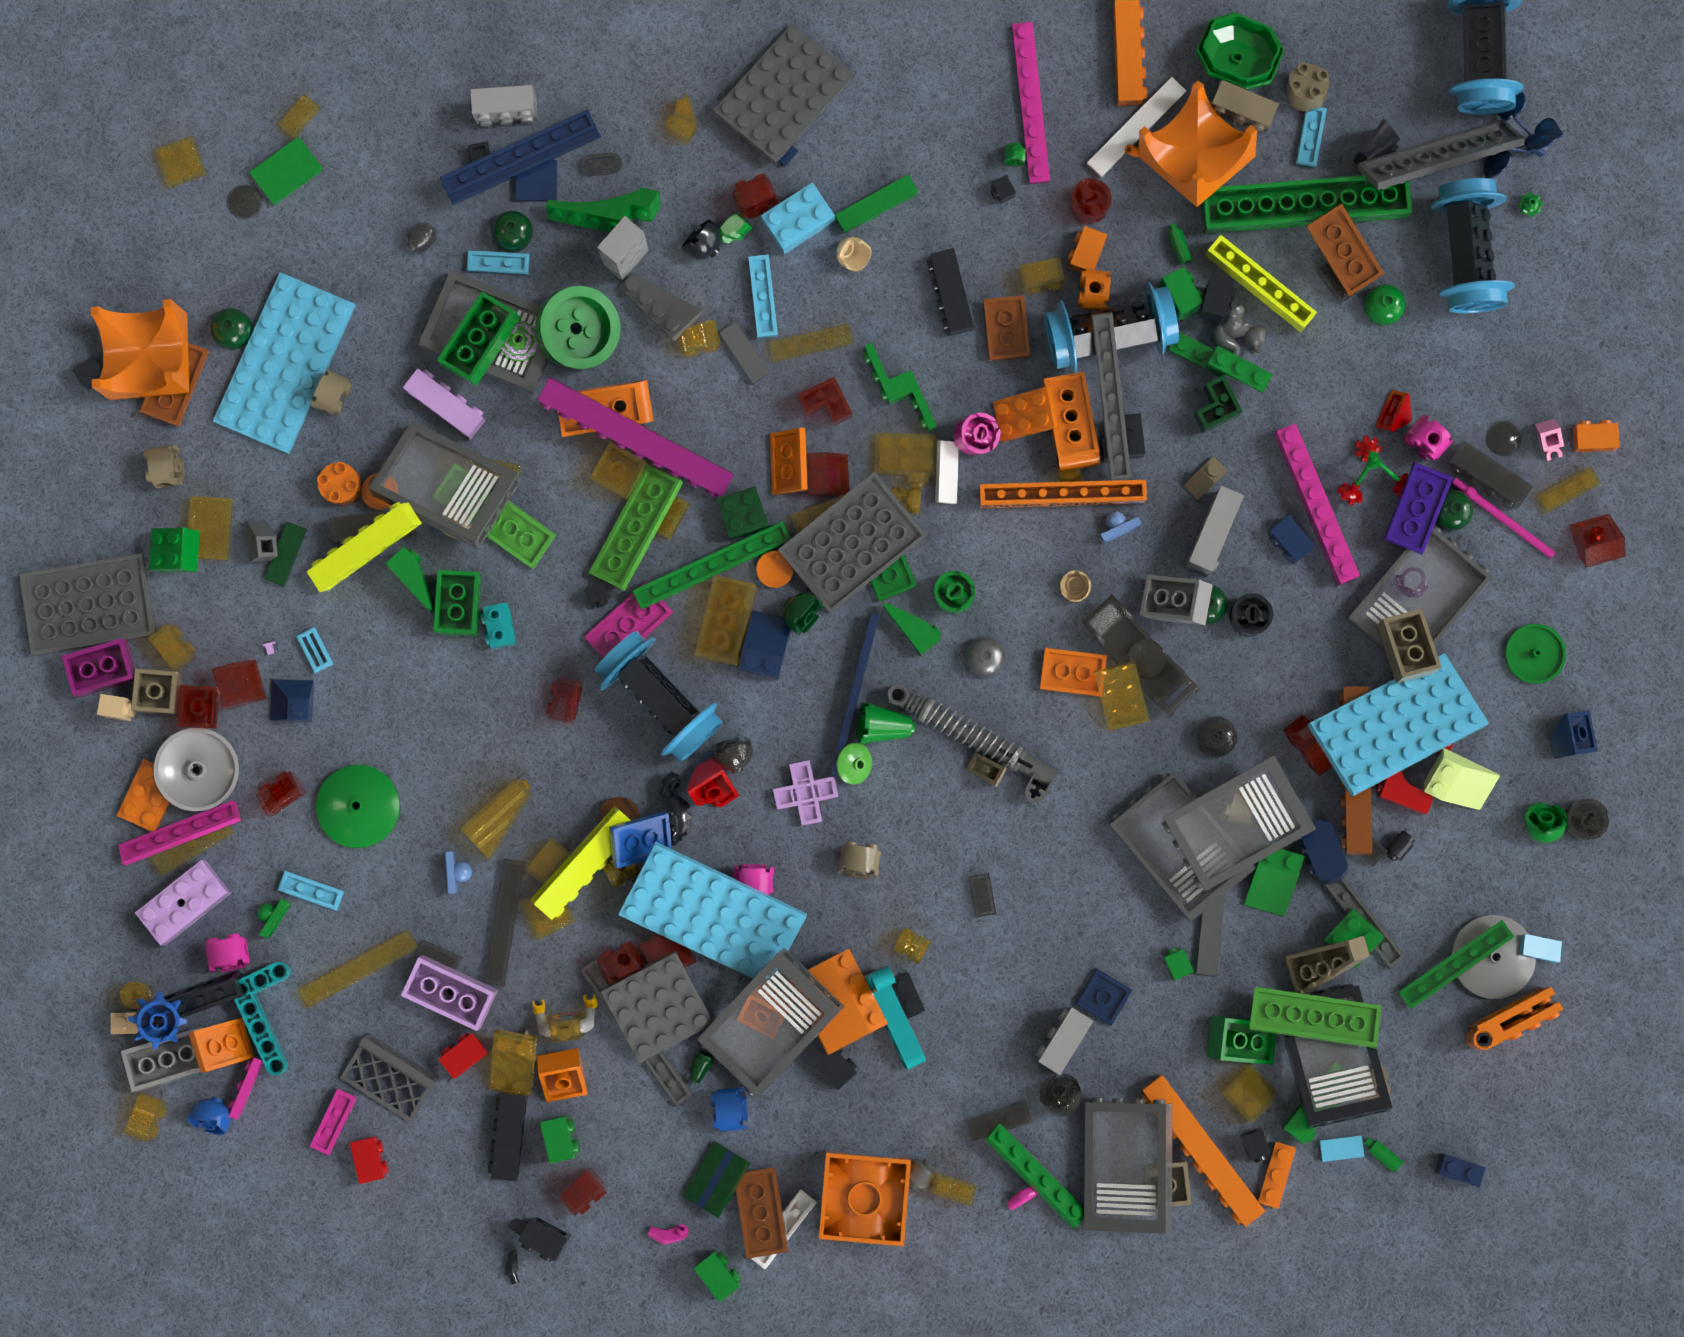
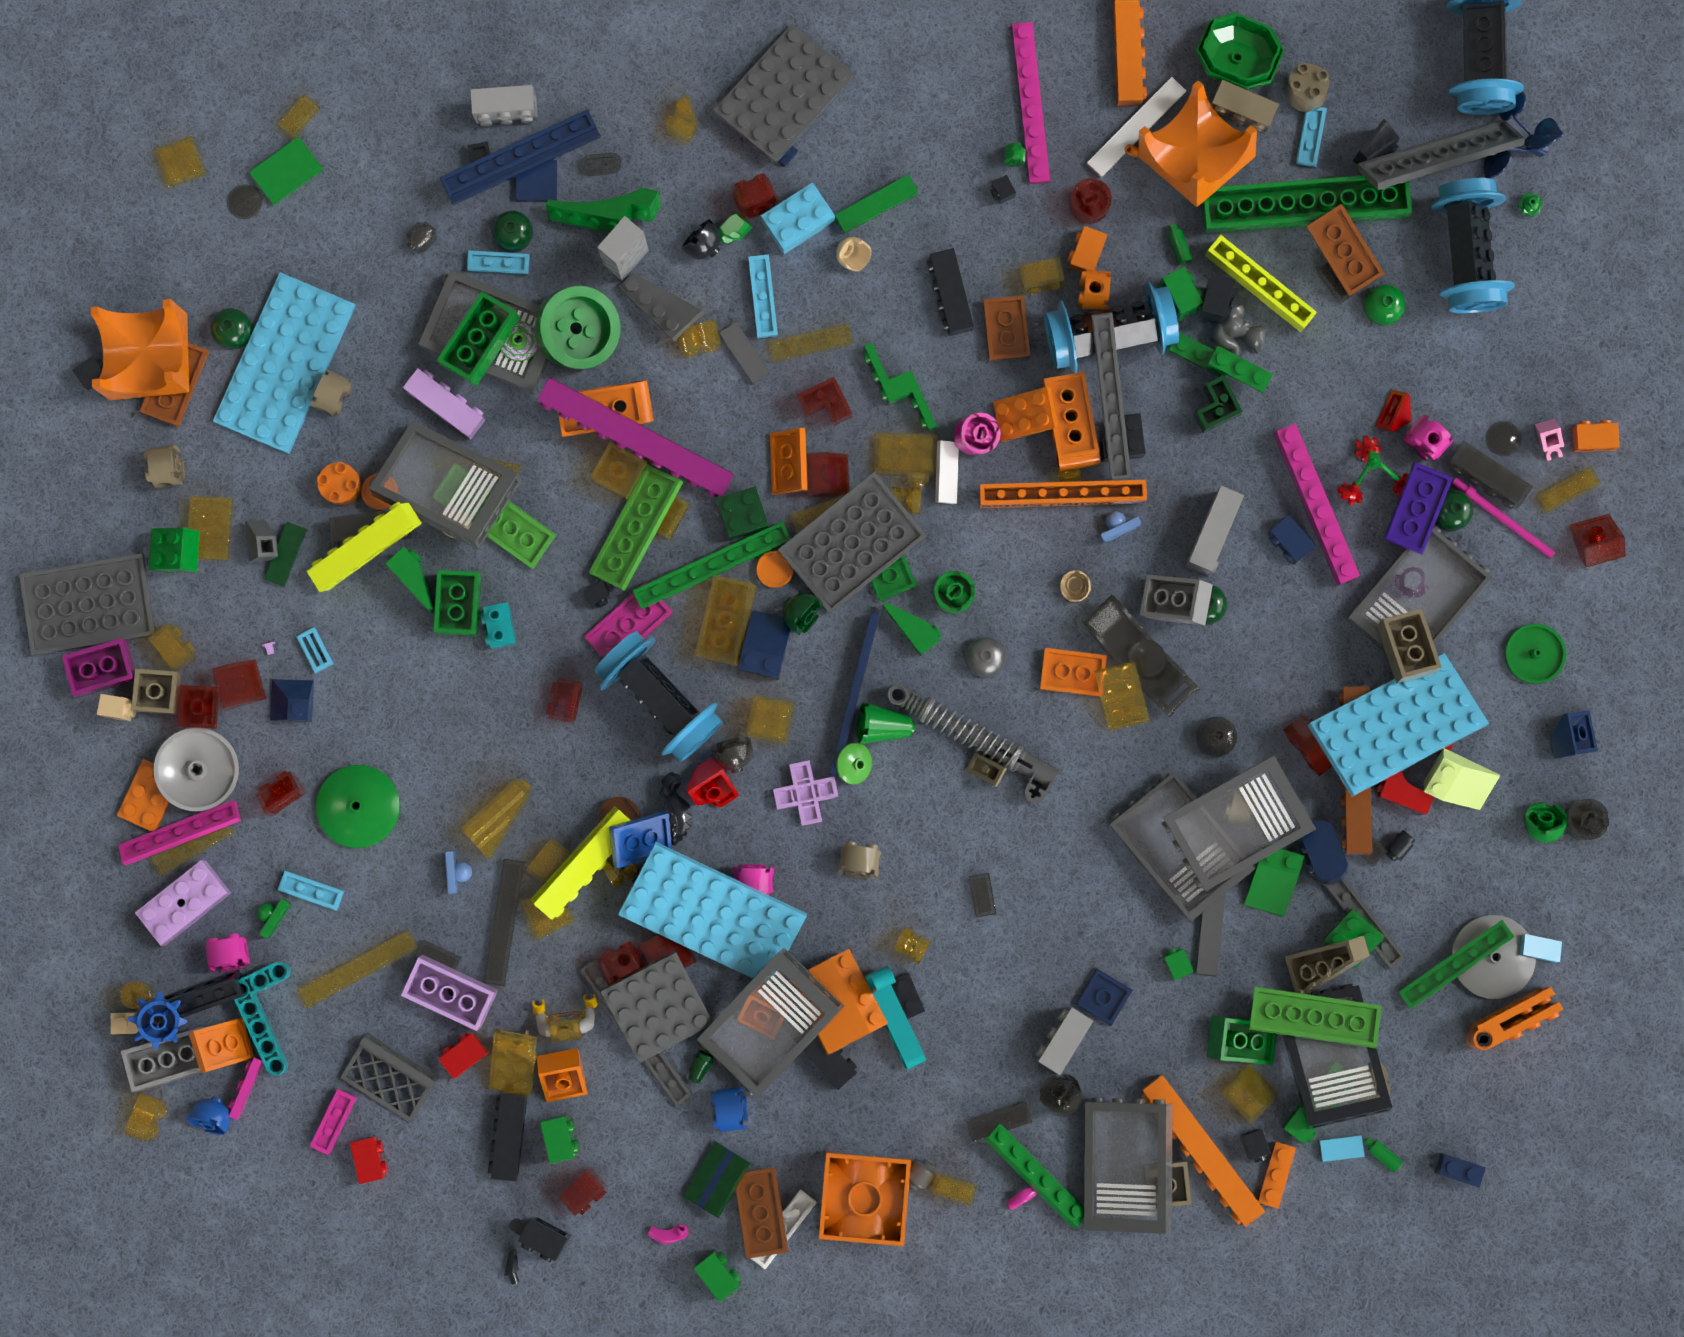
dark tan slope [1184,456,1228,500] -> none
black brick [1229,593,1274,637] -> none
none -> clear yellow brick [746,694,795,745]

